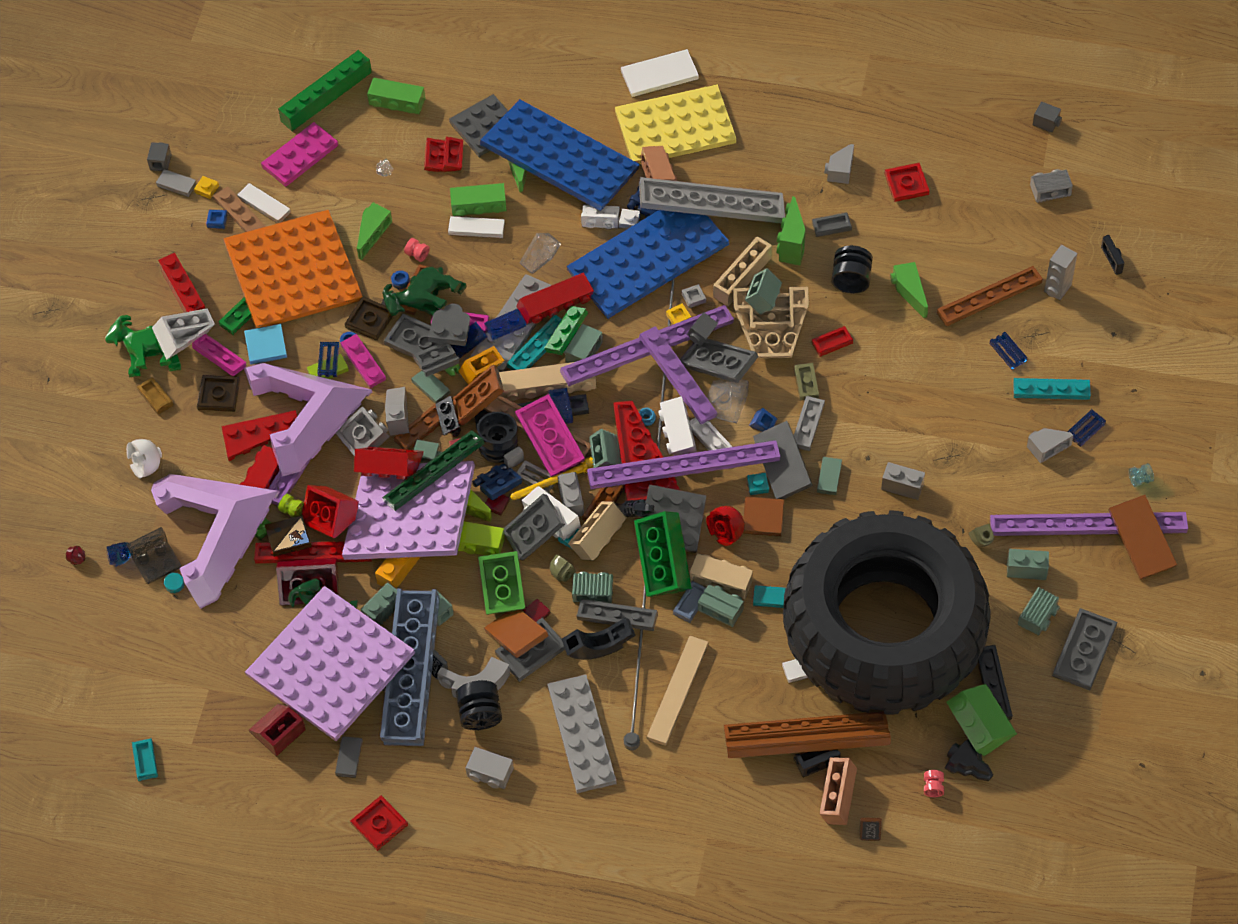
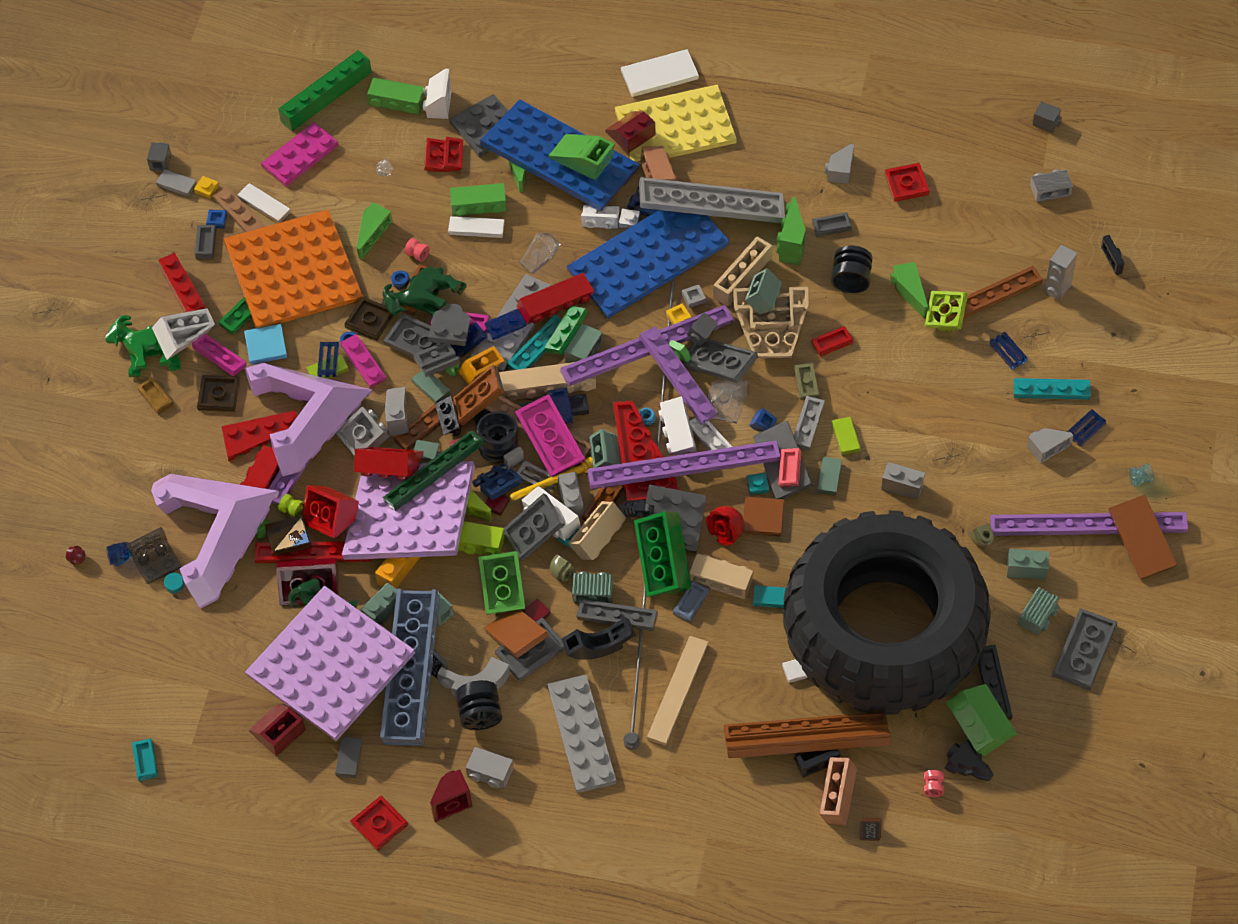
white cylinder [126,439,162,478] -> none
sand green brick [698,585,744,627] -> none
none -> dark grey tile [195,225,216,259]
none -> white slope [423,69,452,119]
none -> dark red slope [430,769,473,822]
none -> bright green slope [548,134,615,180]
none -> dark red slope [605,111,656,153]
none -> bright green plate [669,340,692,363]
none -> coral tile [779,448,801,487]
none -> lime tile [832,417,860,455]
none -> lime piece [925,291,968,333]

